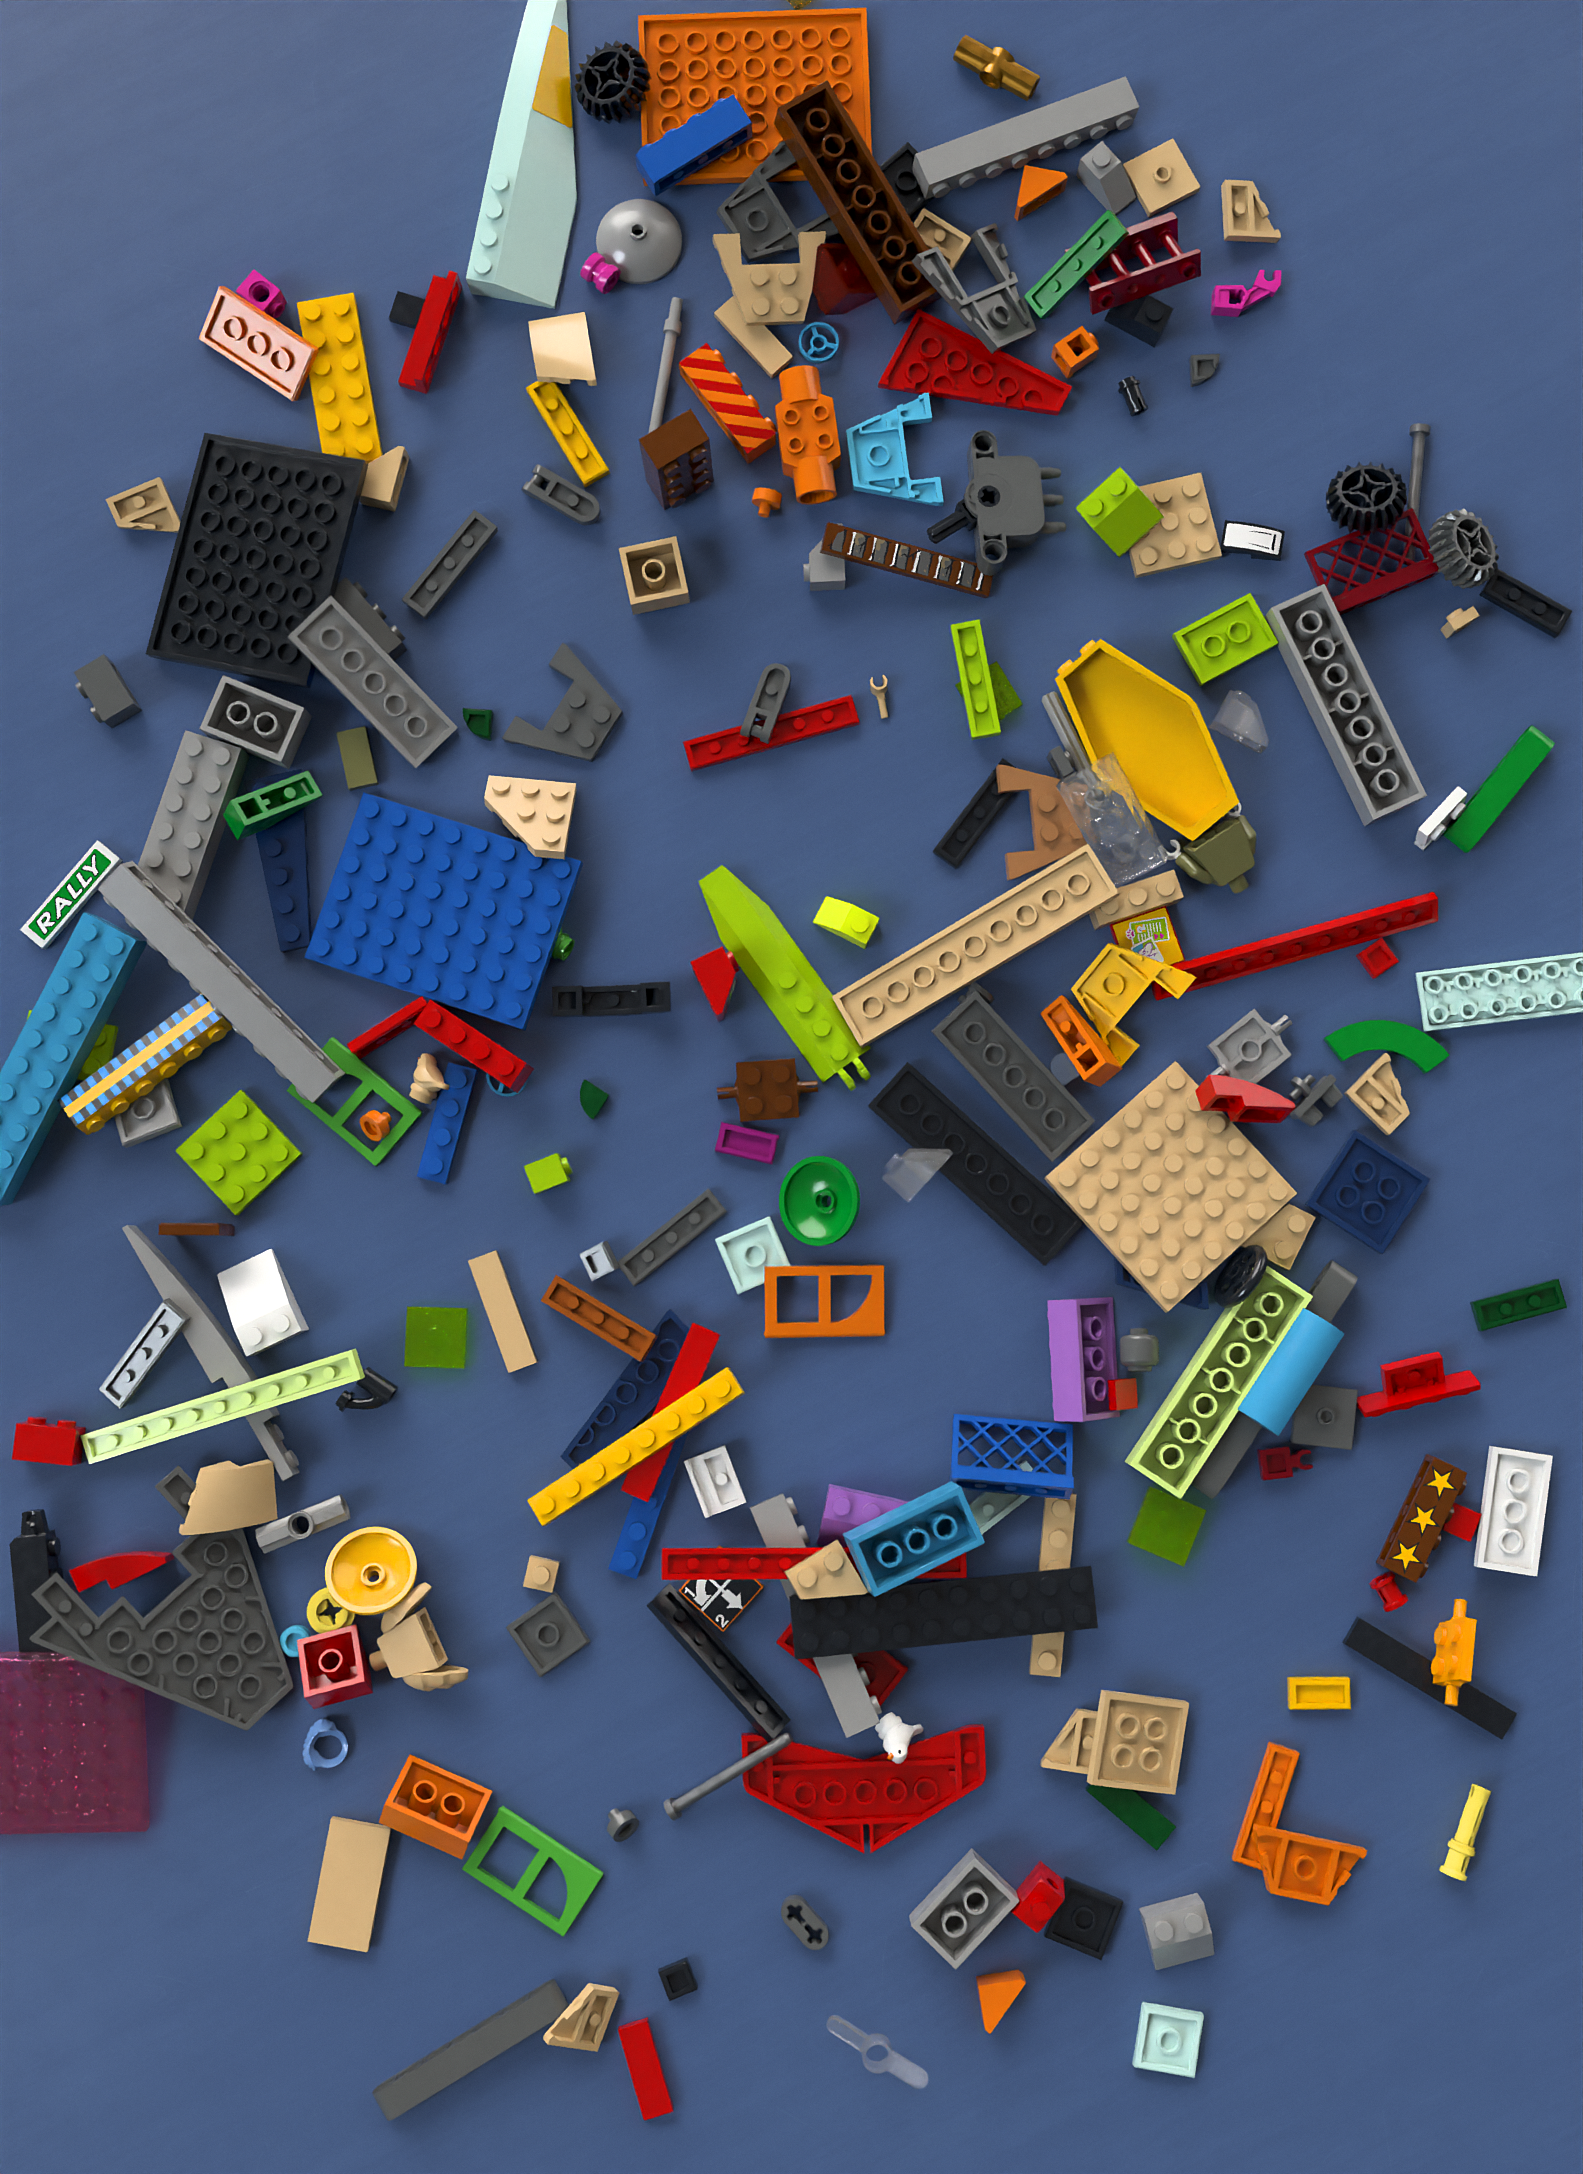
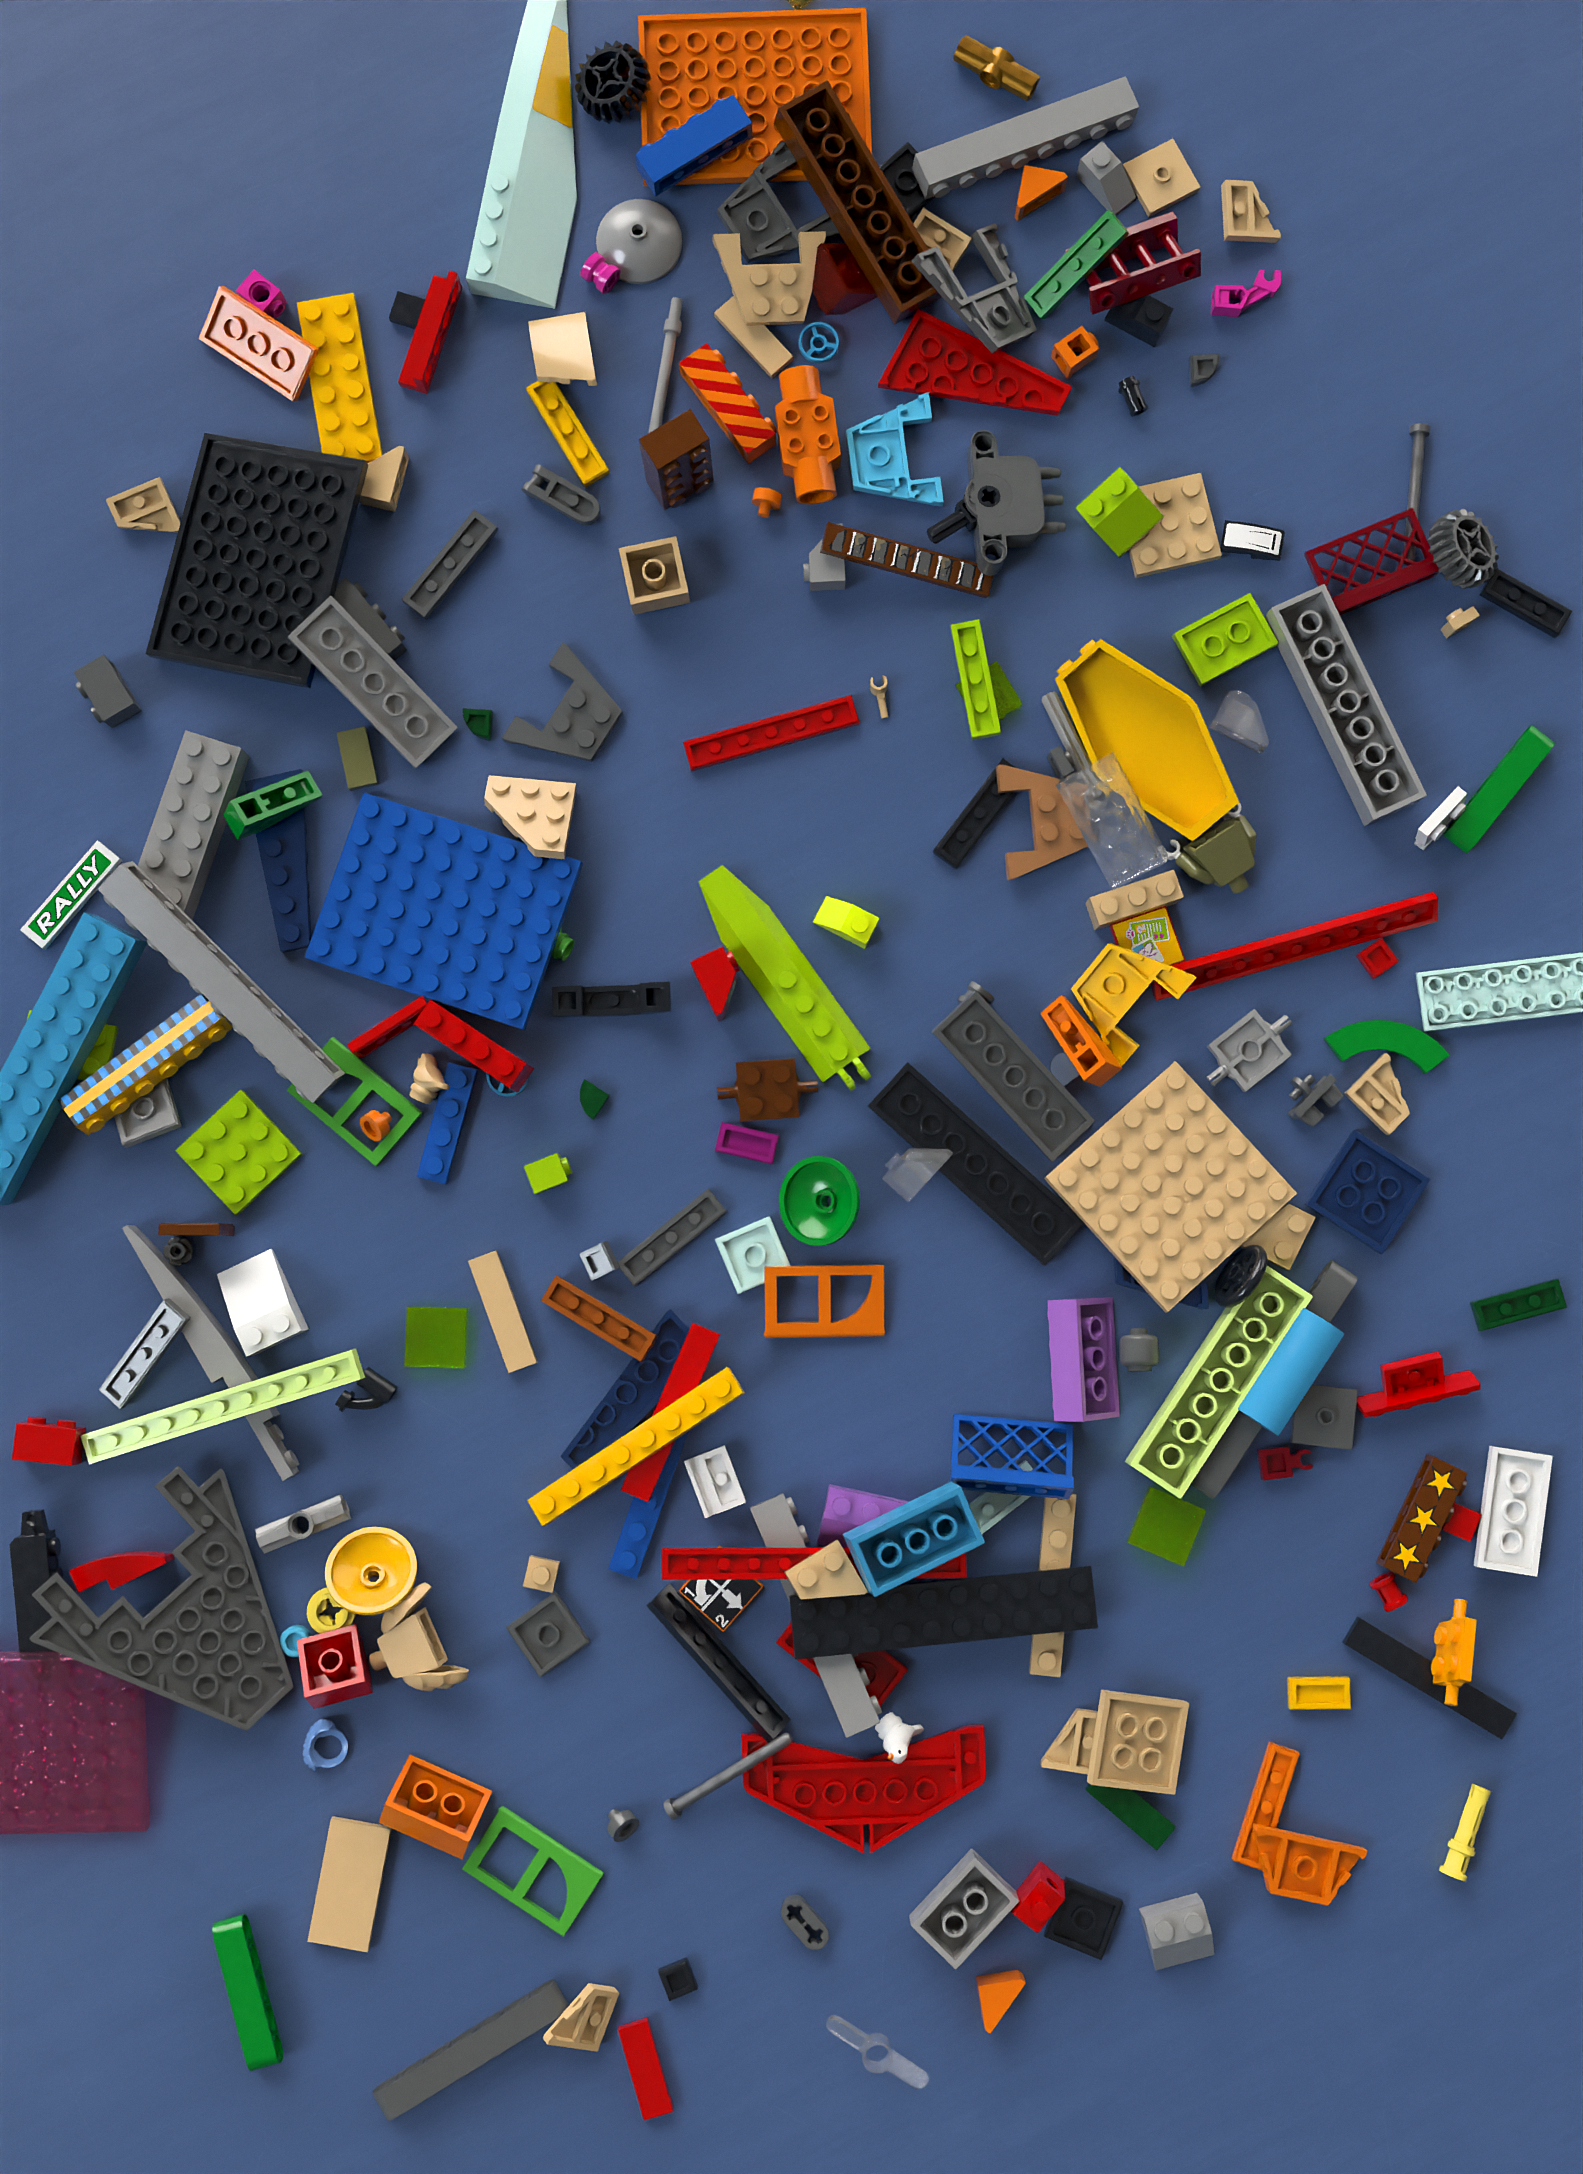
tan slope [179,1459,278,1535] -> none
light grey brick [199,675,312,770] -> none
dark grey plate [740,663,791,744] -> none
tan plate [832,844,1119,1048] -> none
red tile [1108,1378,1138,1410] -> none
light aqua tile [1132,2002,1204,2078] -> none
red slope [1195,1074,1296,1123] -> none
black gear [1326,461,1407,536] -> none
none -> dark grey plate [163,1237,193,1266]
none -> green beam [212,1914,283,2072]

